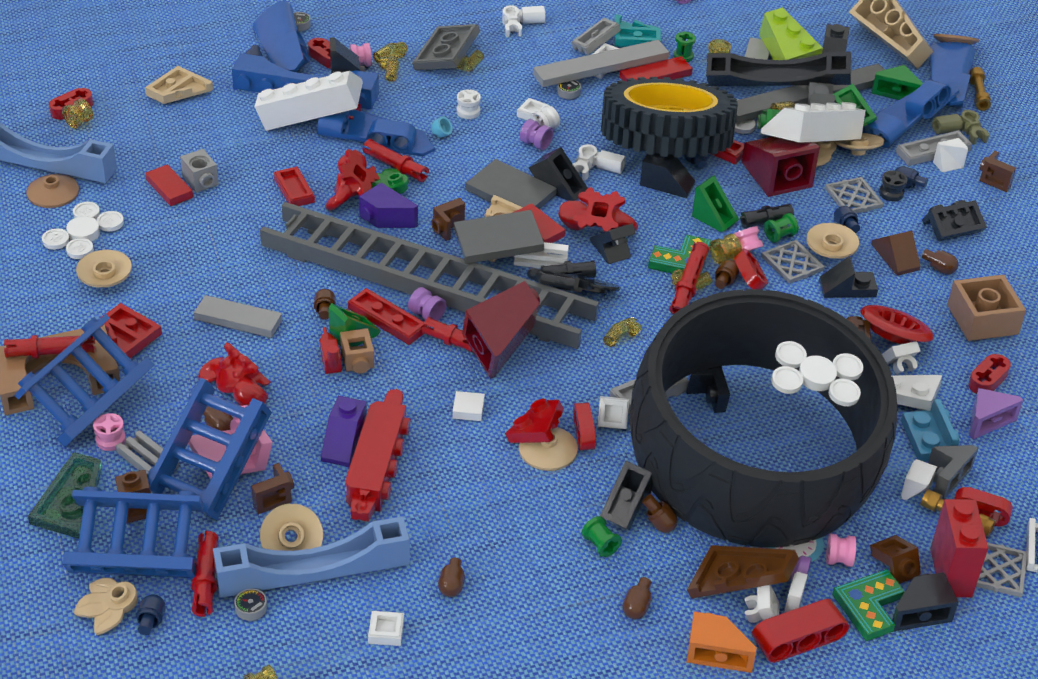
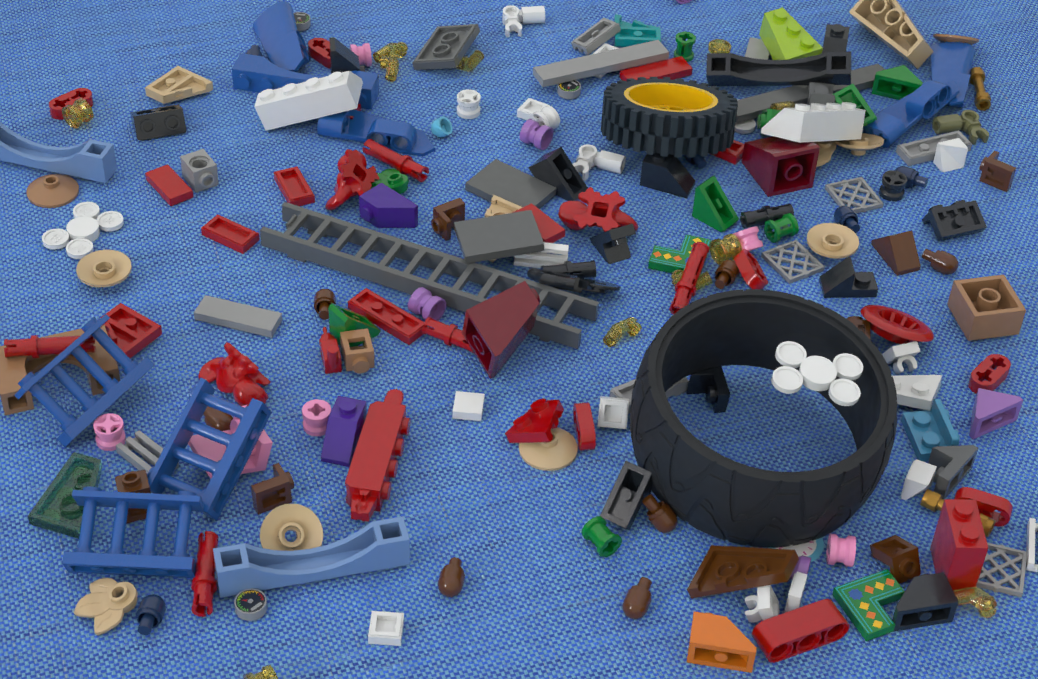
none -> black bracket [130,104,186,140]
none -> red tile [201,214,260,254]
none -> bright pink wheel [302,399,331,437]
none -> clear yellow arm [953,587,997,618]

